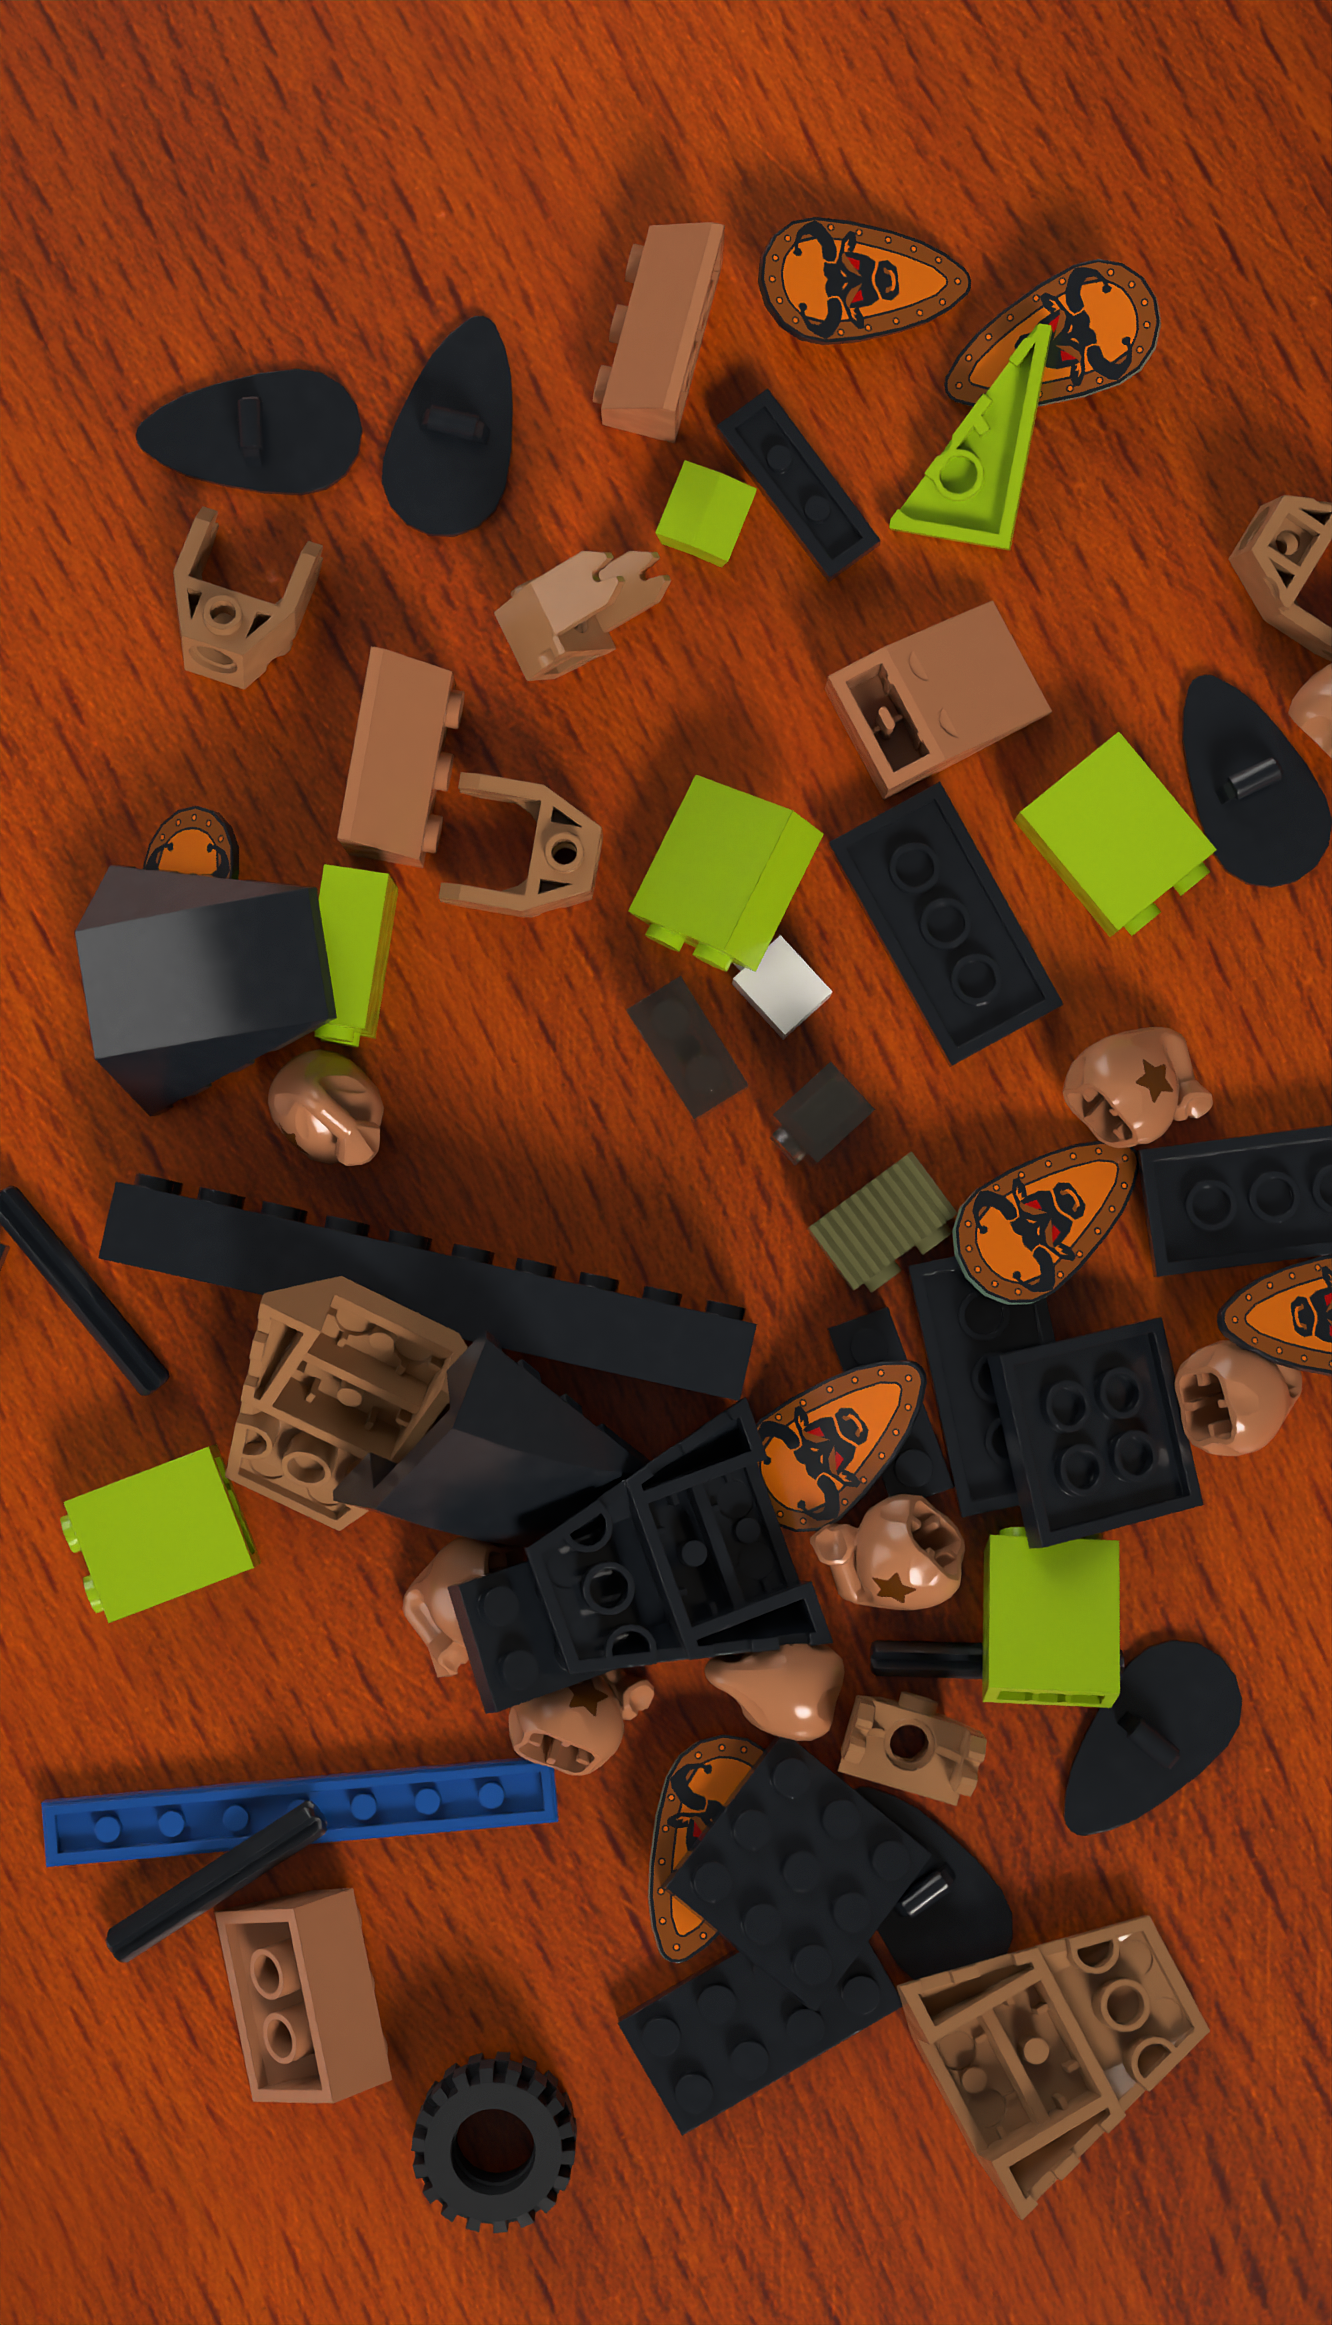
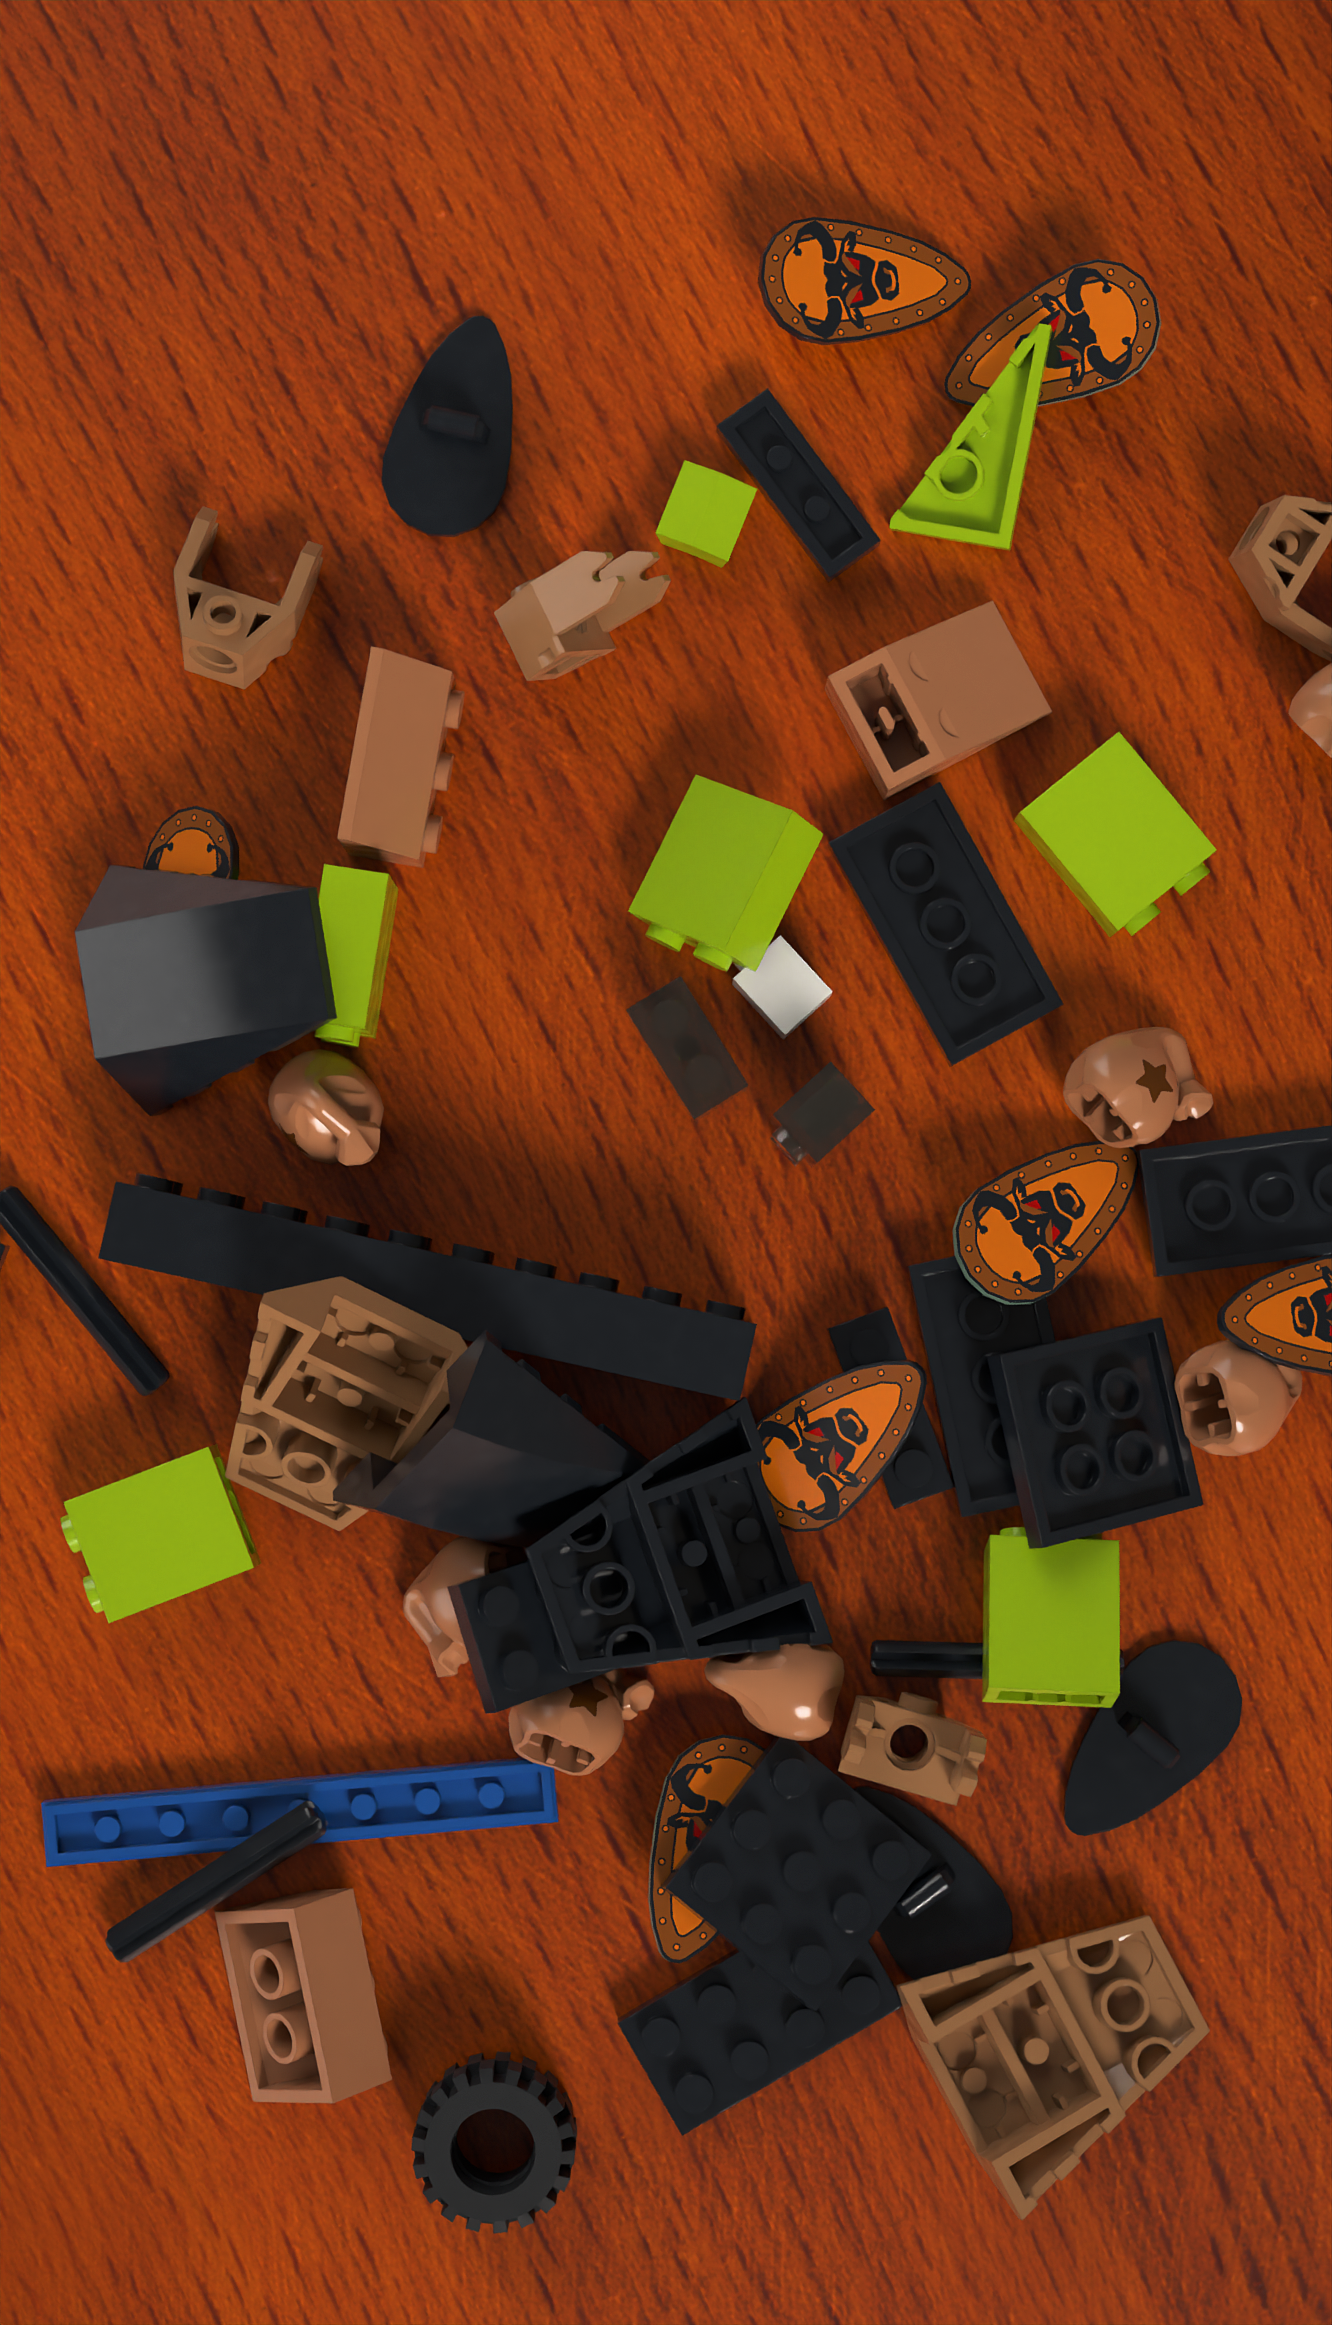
black shield [136,369,363,495] -> none
medium nougat piece [439,772,603,918] -> none
nougat slope [593,222,725,444] -> none
olive brick [807,1152,958,1292] -> none
nougat piece [810,1494,965,1611] -> none
black shield [1182,675,1332,888] -> none

